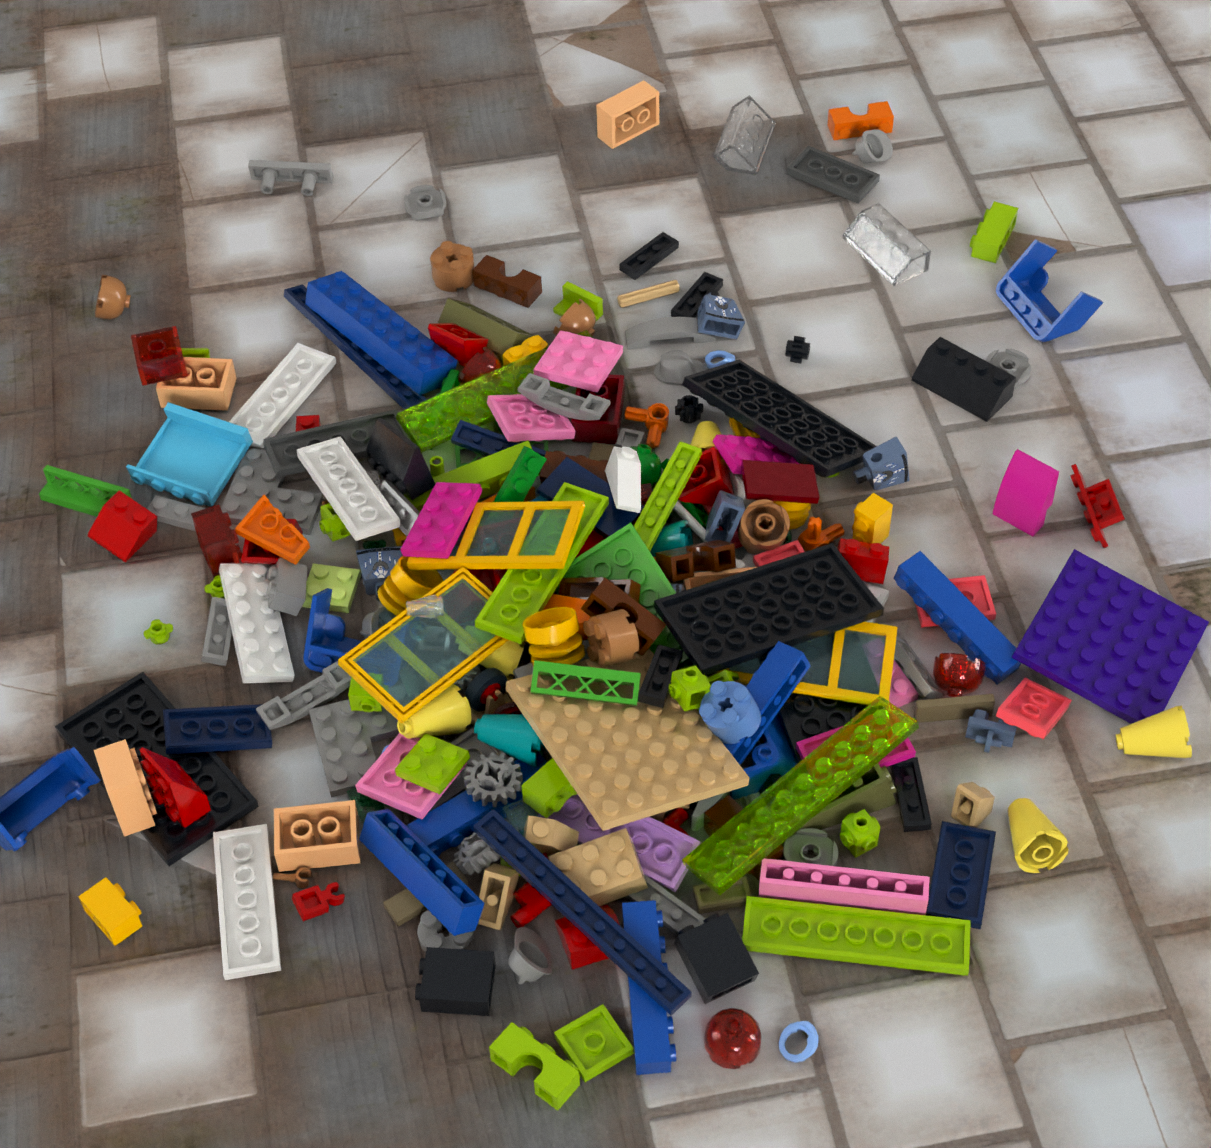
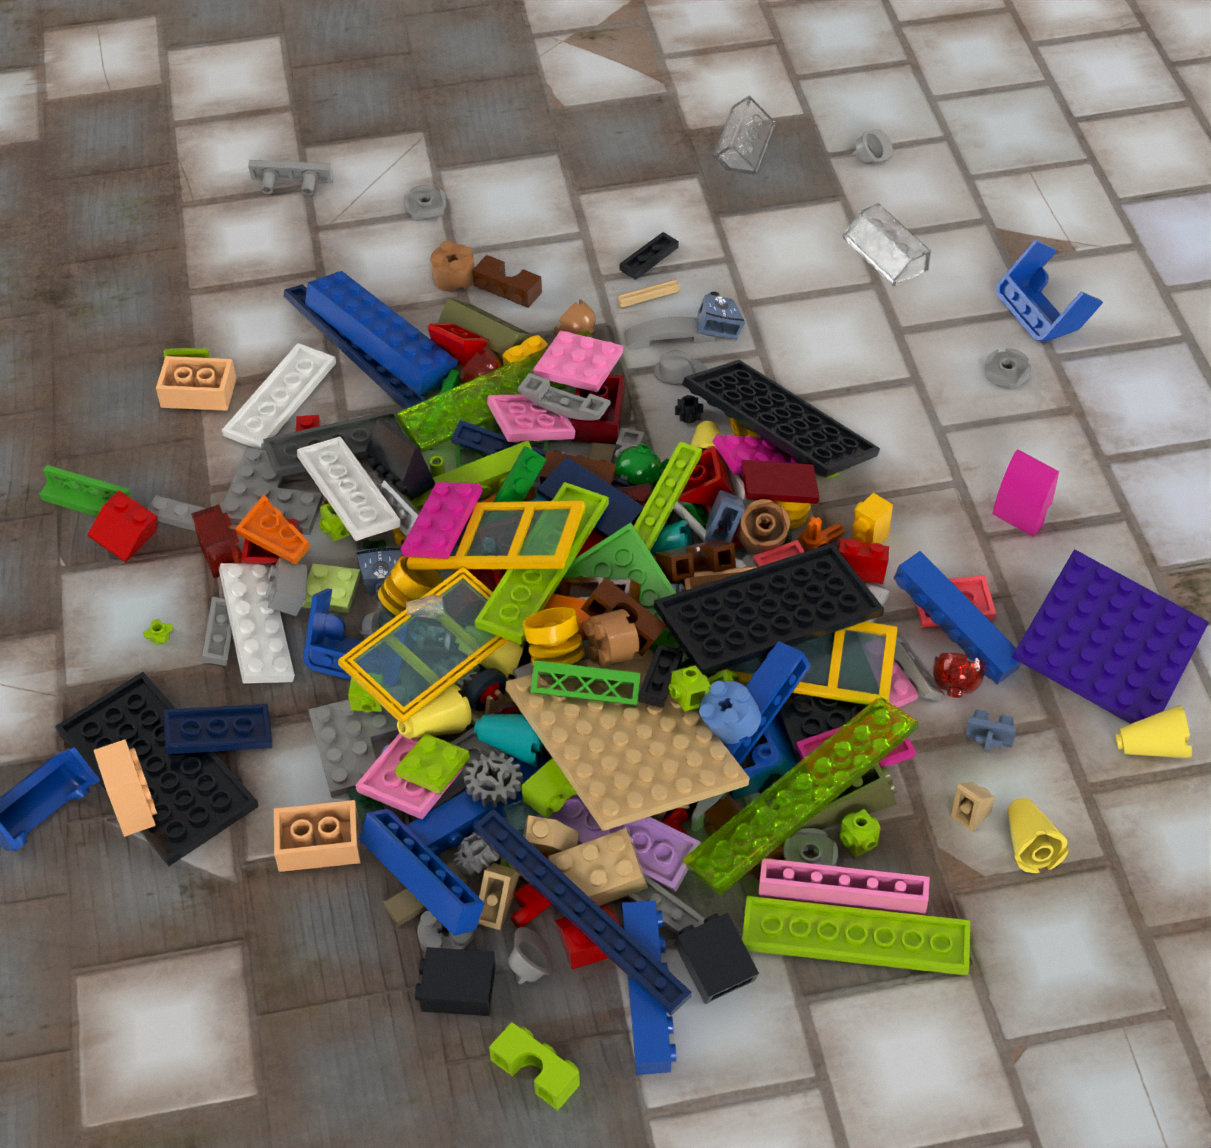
yellow brick [78,877,142,946] -> none
medium nougat cylinder [95,274,131,319] -> none
medium azure panel [126,402,253,507] -> none
clear red brick [131,326,188,386] -> none
red slope [139,747,211,828] -> none
lime plate [204,575,225,599] -> none
white plate [213,824,282,980] -> none
light grey slope [256,661,351,730] -> none
medium nougat hand [273,867,311,889] -> none
red plate [292,882,345,921] -> none
lime panel [553,281,603,321] -> none
lime plate [554,1004,634,1083] -> none
light nougat brick [596,80,659,149] -> none
white slope [605,446,641,513] -> none
orange axle [624,403,669,449] -> none
black plate [671,272,723,318] -> none
dark tan tile [693,876,752,914] -> none
clear red cylinder [704,1008,762,1069] -> none
light blue piece [705,350,735,369] -> none
light blue piece [778,1021,819,1063] -> none
black gear [785,336,810,364] -> none
dark grey plate [787,146,880,204] -> none
orange arch [827,101,894,140] -> none
sand blue torso [853,436,910,490] -> none
black plate [891,757,932,832] -> none
black slope [911,337,1016,422] -> none
dark tan tile [914,694,995,723] -> none
dark blue tile [926,821,996,929] -> none
lime brick [970,201,1019,264] -> none
coral plate [996,678,1072,740] -> none
red bracket [1070,464,1125,548] -> none

